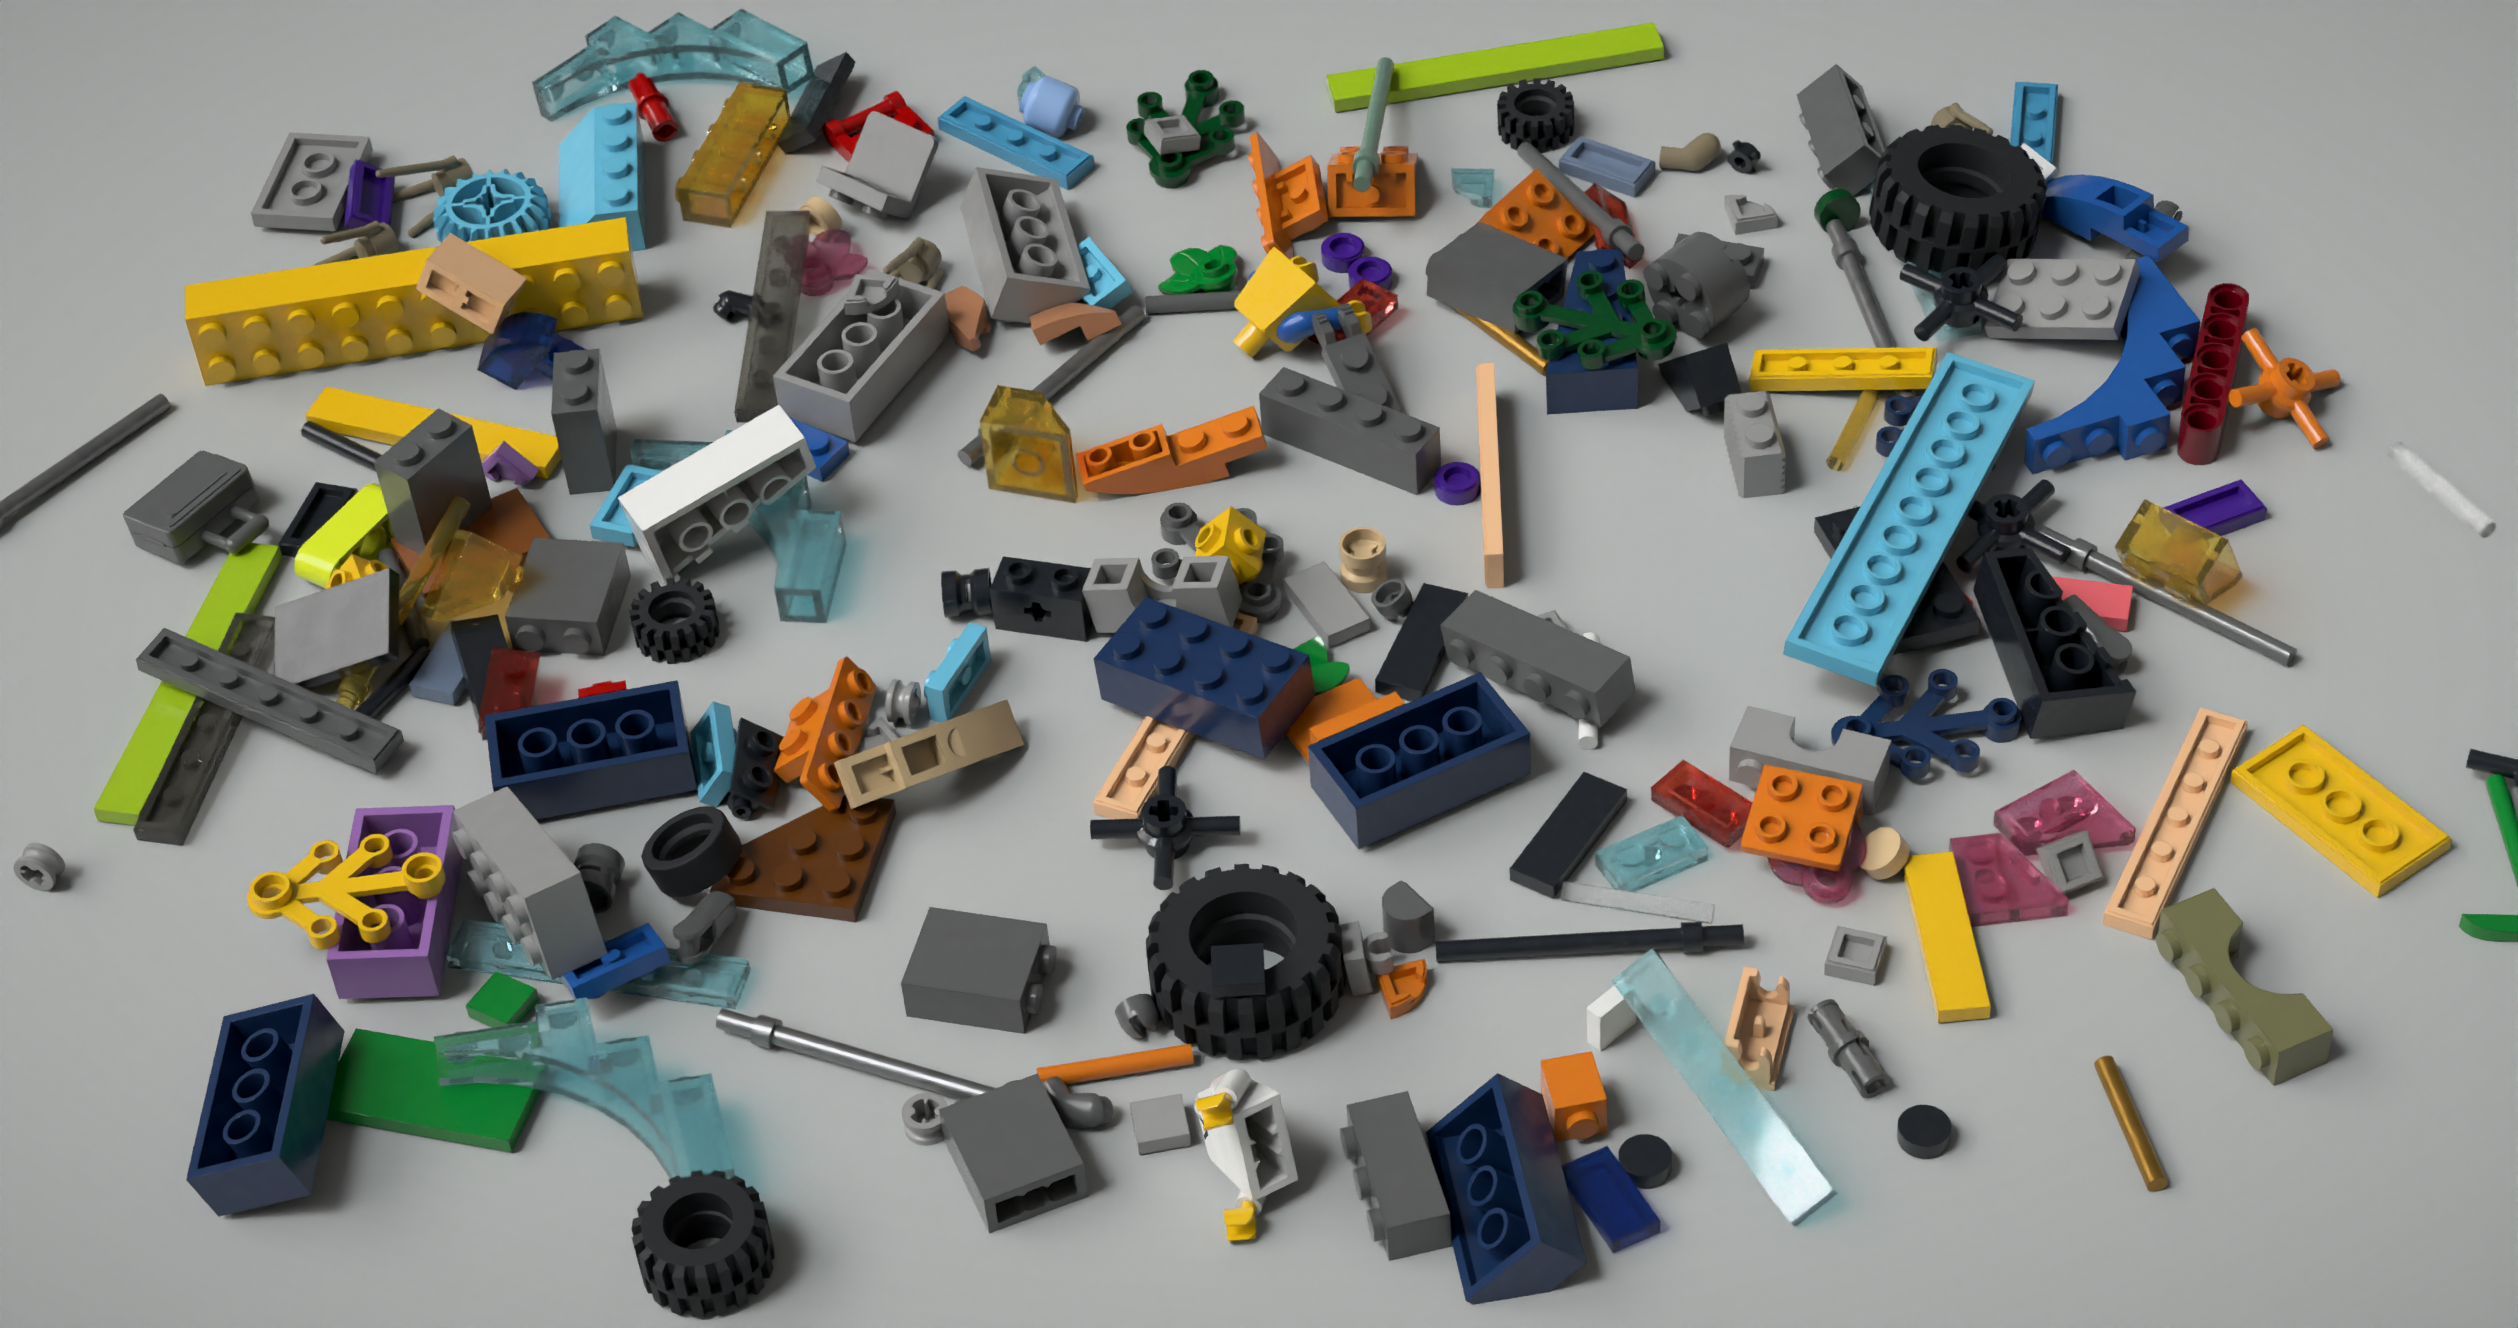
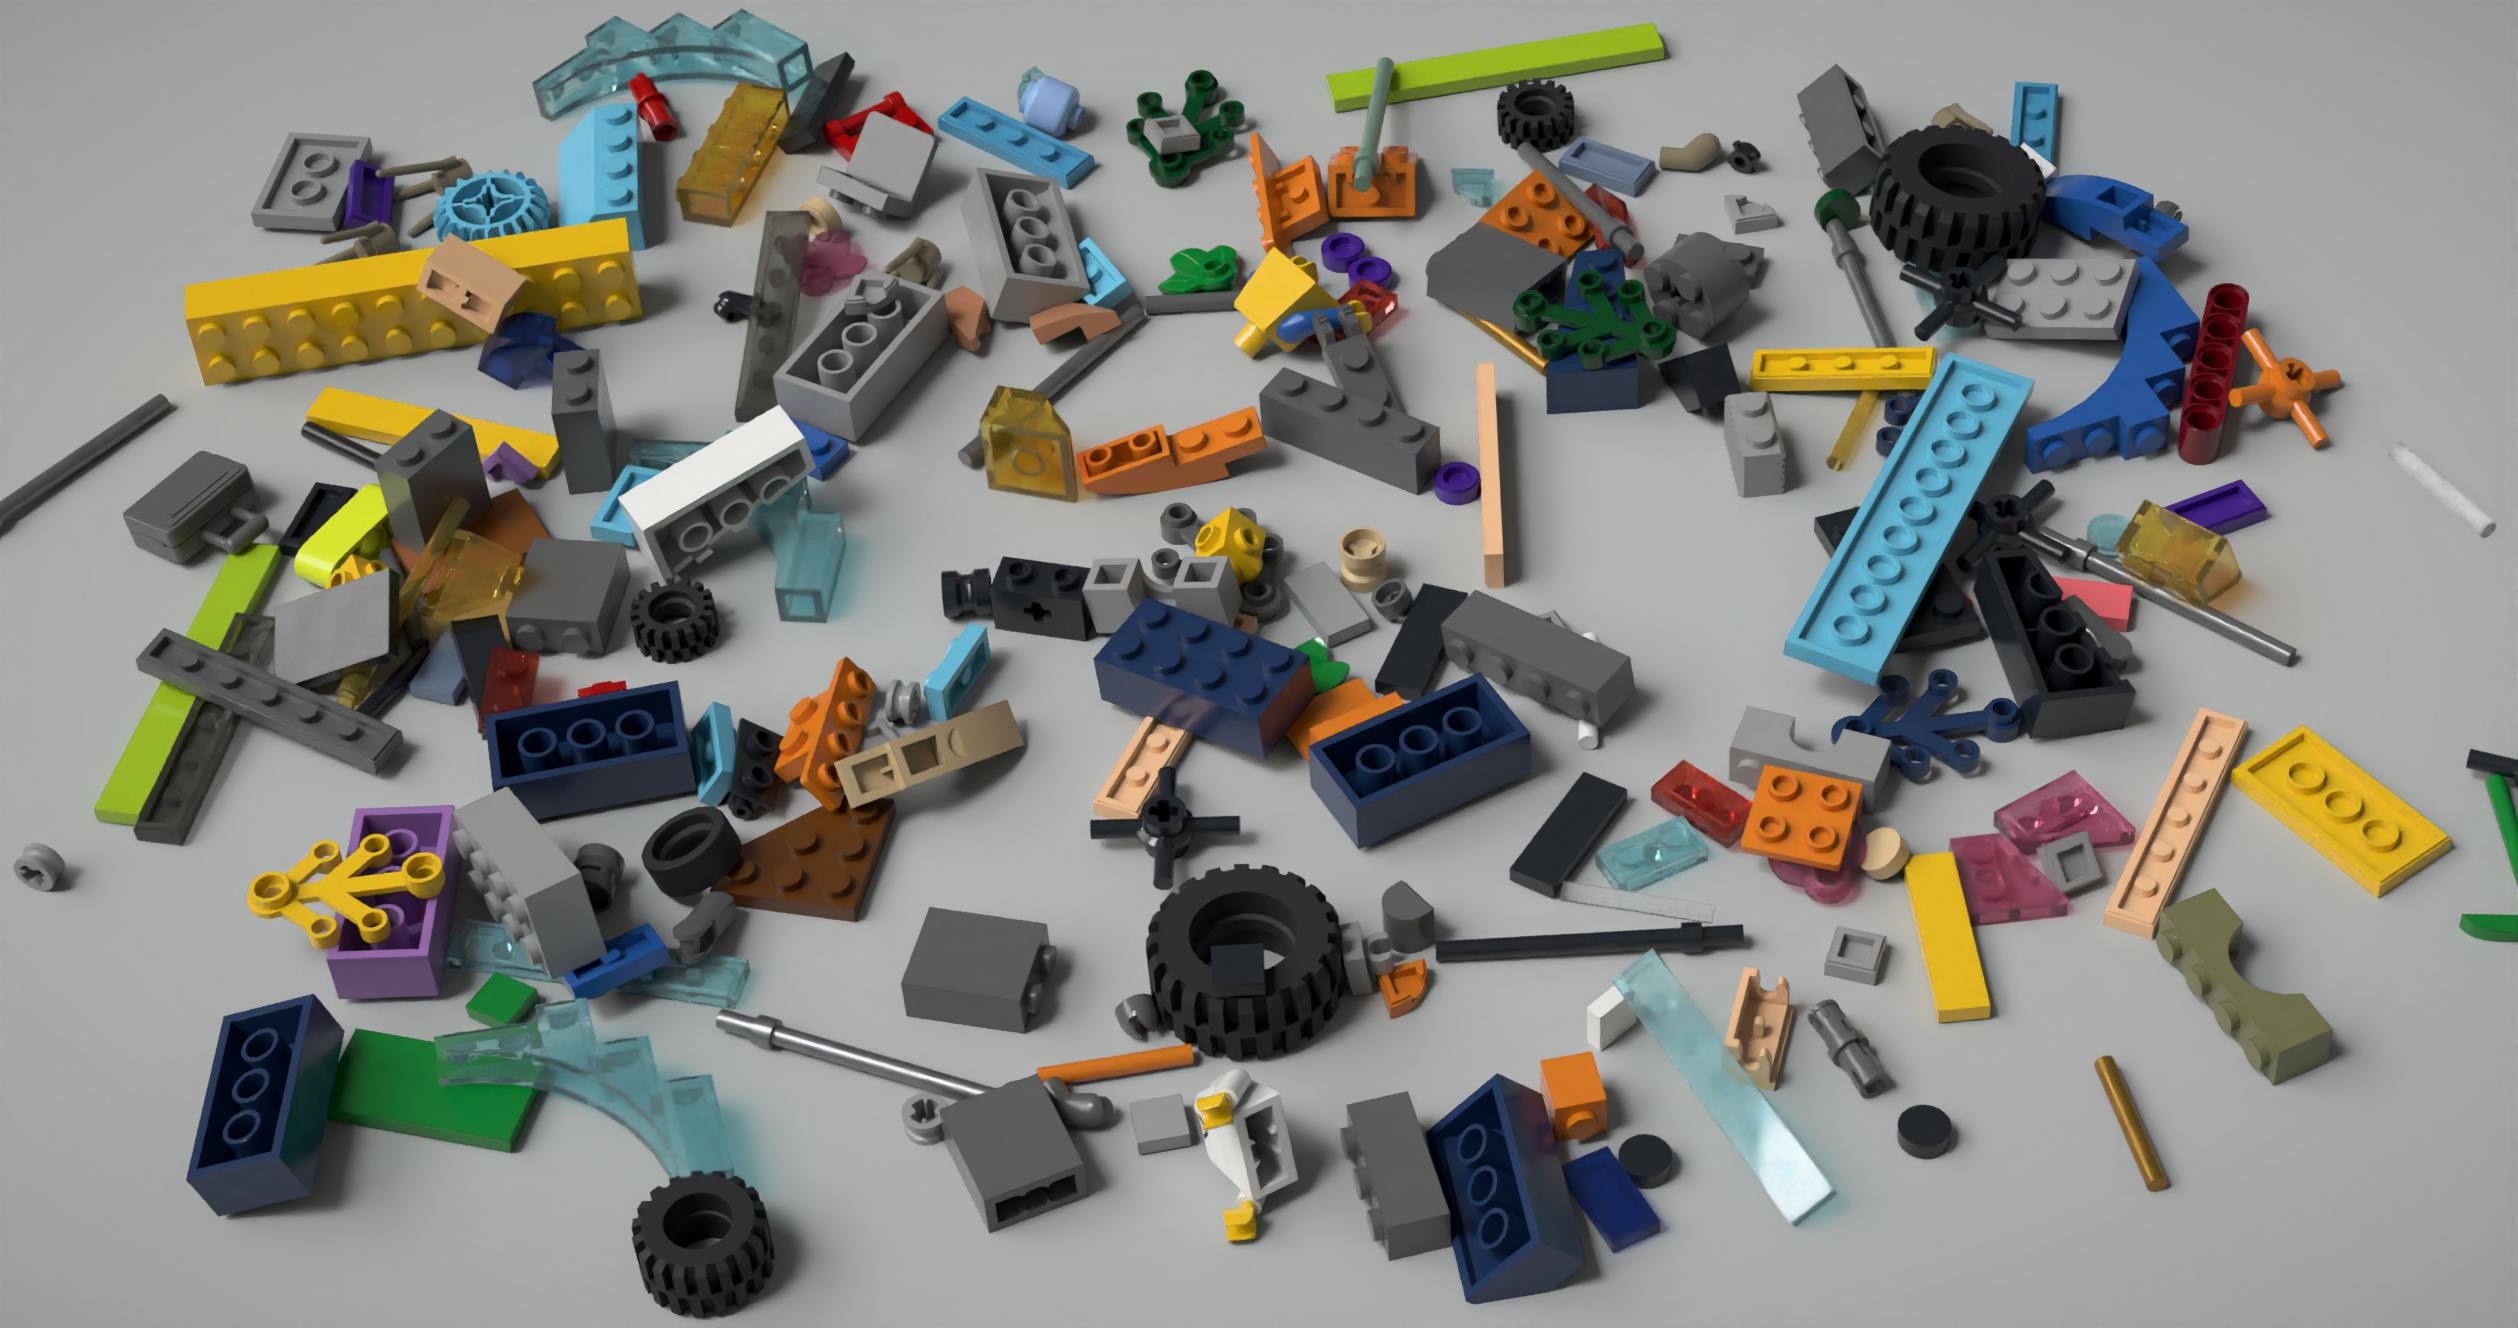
none -> clear light blue tile [2086,514,2135,559]

